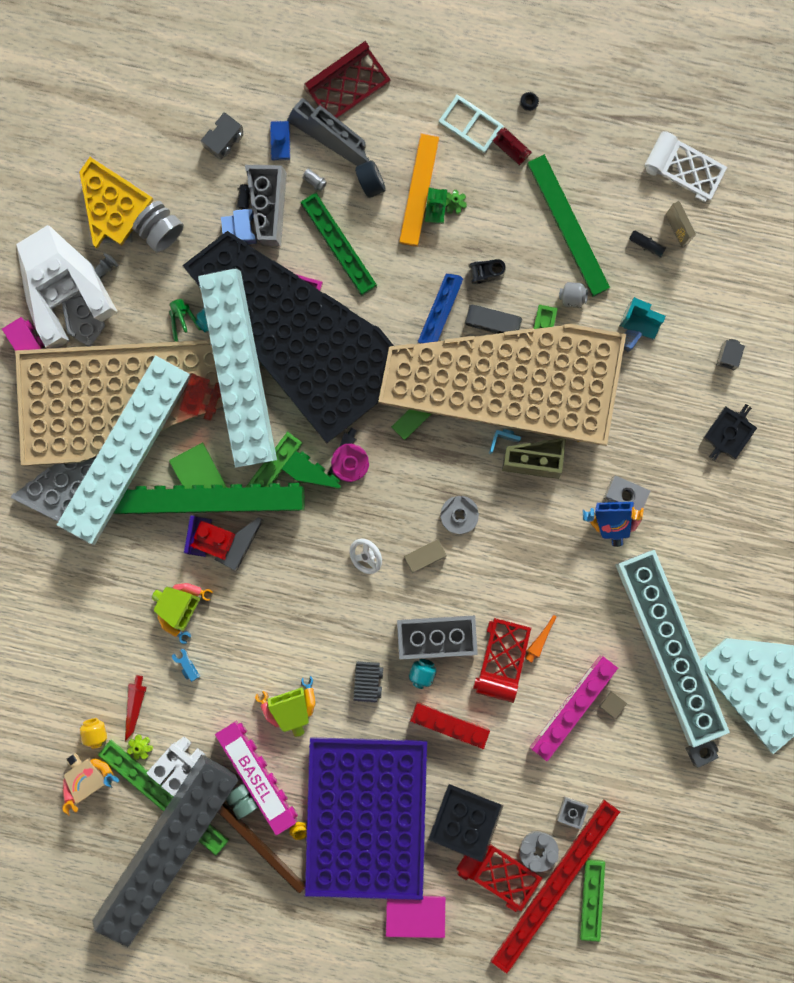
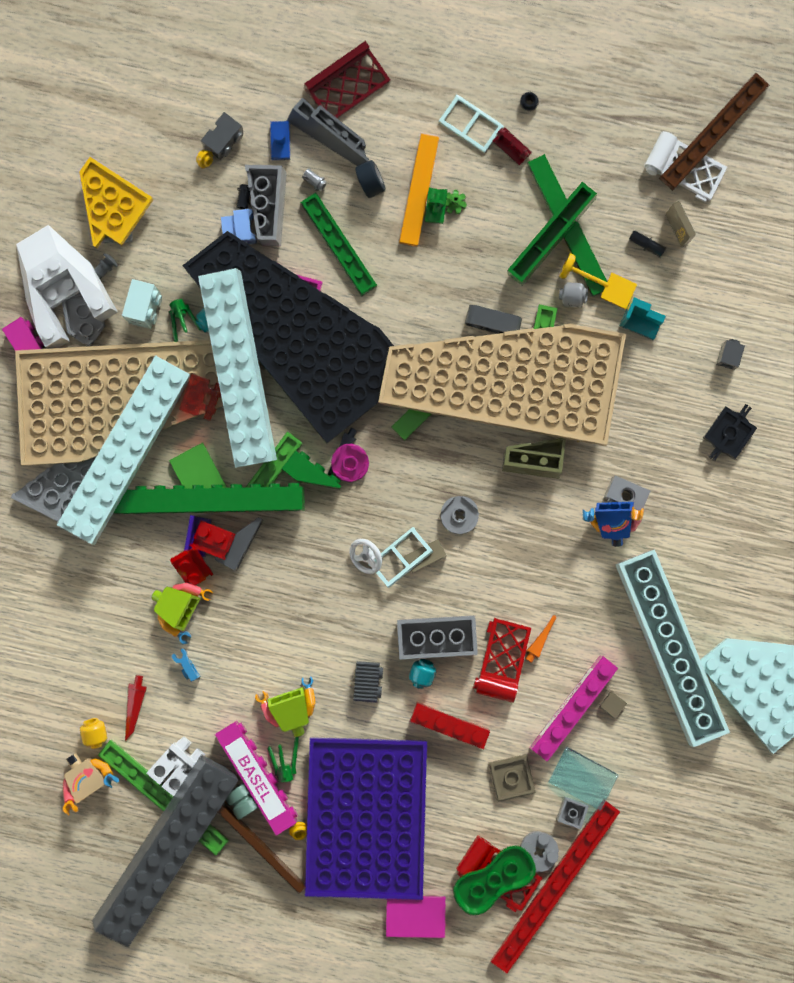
lime plant [127,734,153,760] -> none
light grey wheel [132,201,184,253] -> none
blue plate [418,273,464,344] -> none
black plate [428,784,504,862] -> none
black piece [468,259,506,284] -> none
medium azure bracket [489,429,521,454] -> none
bright green tile [580,859,605,942] -> none
medium blue slope [624,330,642,352] -> none
dark grey brick [685,741,719,768] -> none
none -> light aqua brick [122,279,162,329]
none -> red plate [170,545,214,586]
none -> yellow plate [196,150,213,169]
none -> green plant [268,737,299,782]
none -> light aqua window [368,527,433,588]
none -> green plate [453,846,536,915]
none -> dark tan tile [489,754,536,802]
none -> green brick [507,182,597,286]
none -> clear light blue piece [549,747,619,811]
none -> yellow piece [559,253,637,310]
none -> reddish brown tile [659,73,769,191]

